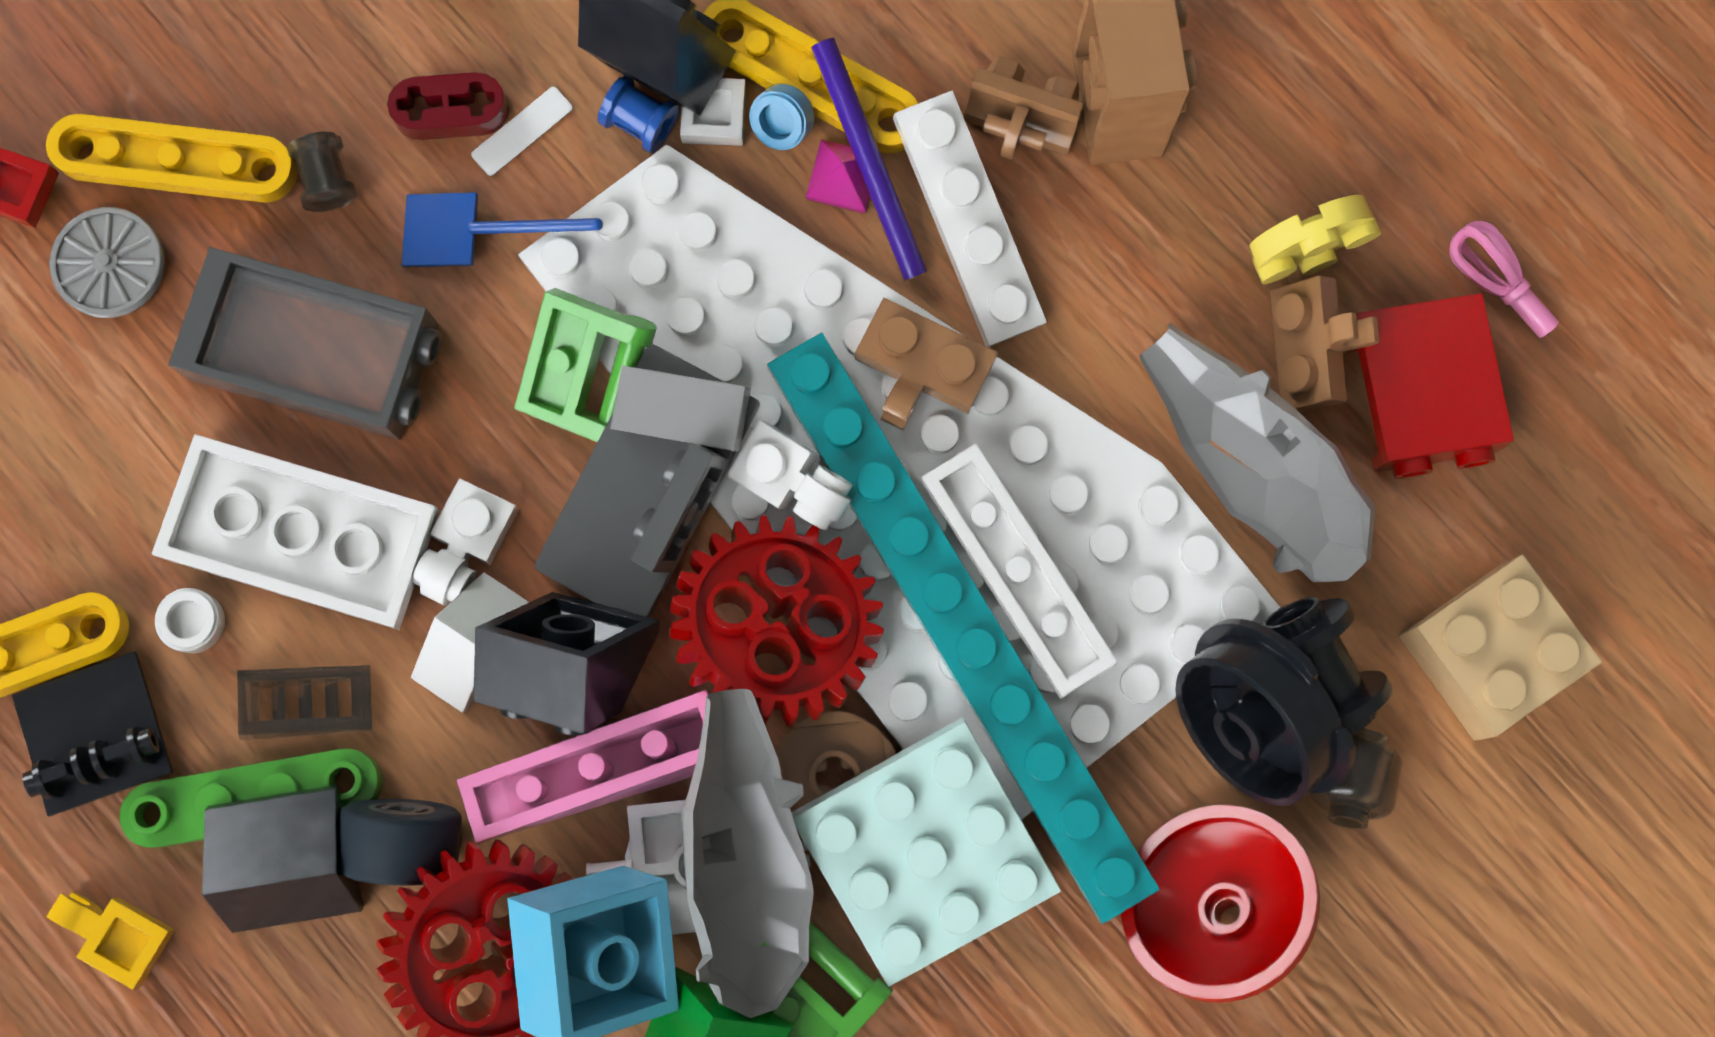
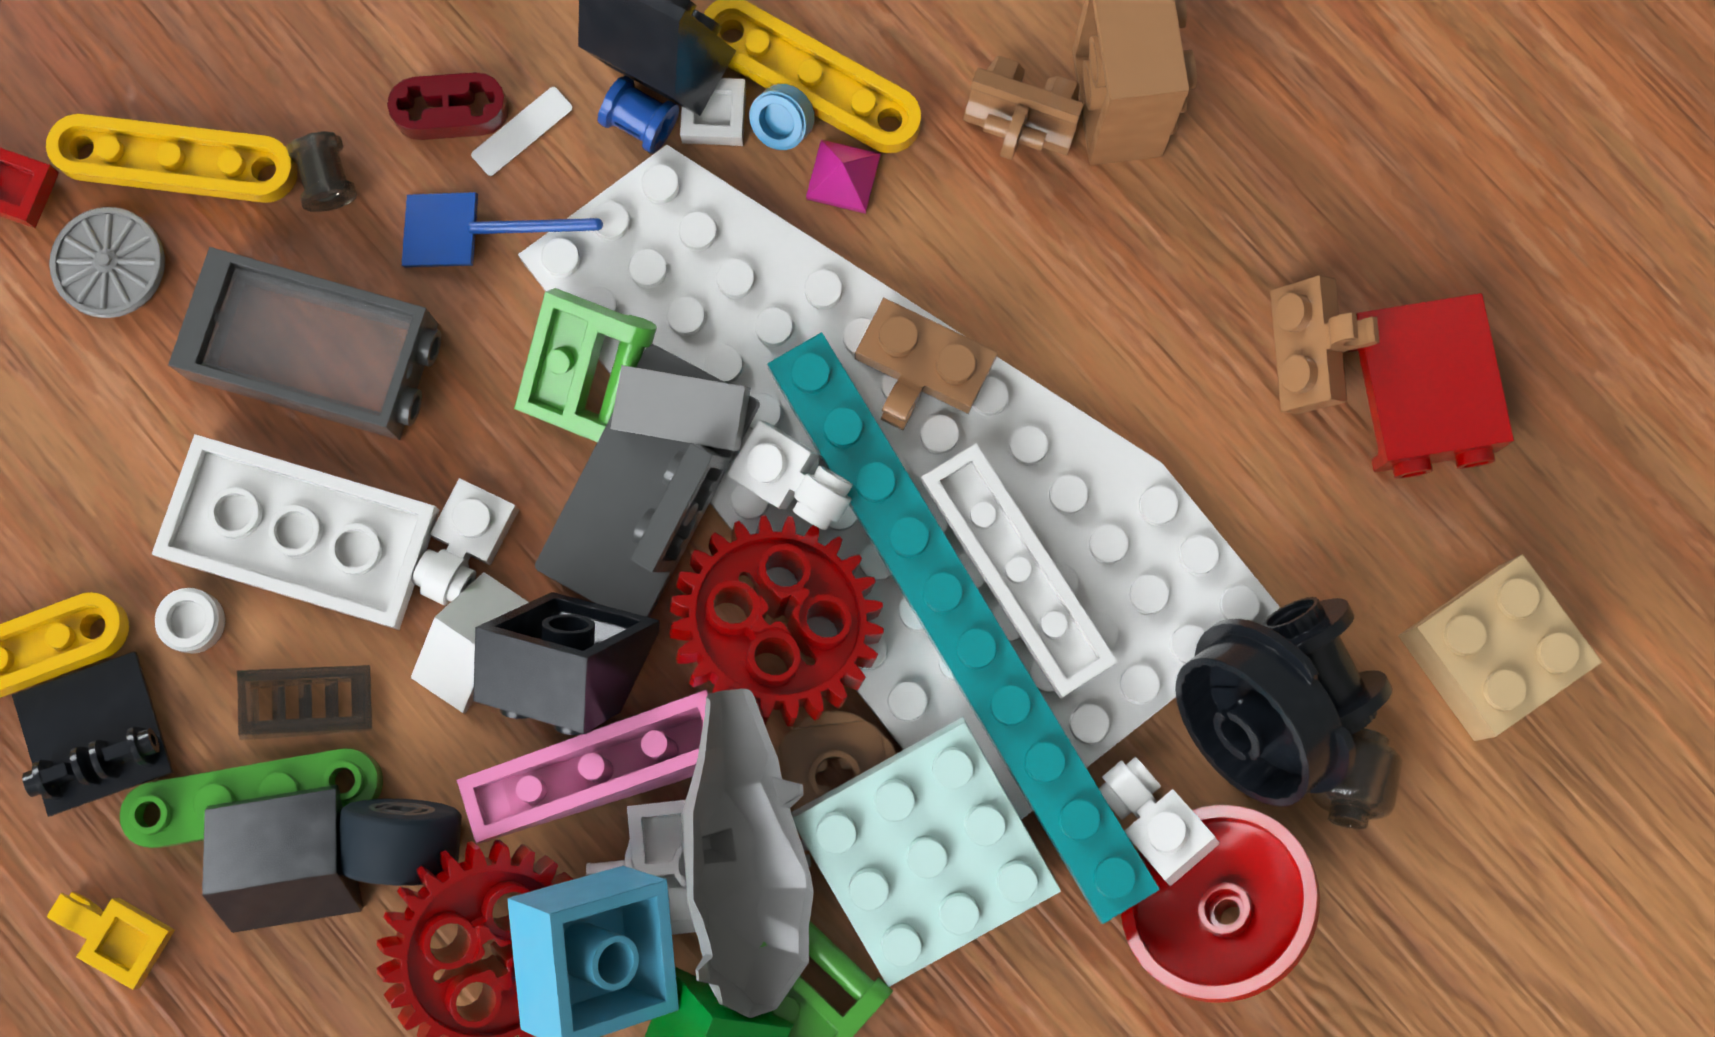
dark purple bar [811,37,927,281] -> none
white plate [893,90,1047,347] -> none
light grey piece [1139,324,1375,582] -> none
light yellow plate [1249,195,1381,284] -> none
bright pink piece [1449,221,1559,338] -> none
none -> white plate [1099,756,1220,886]

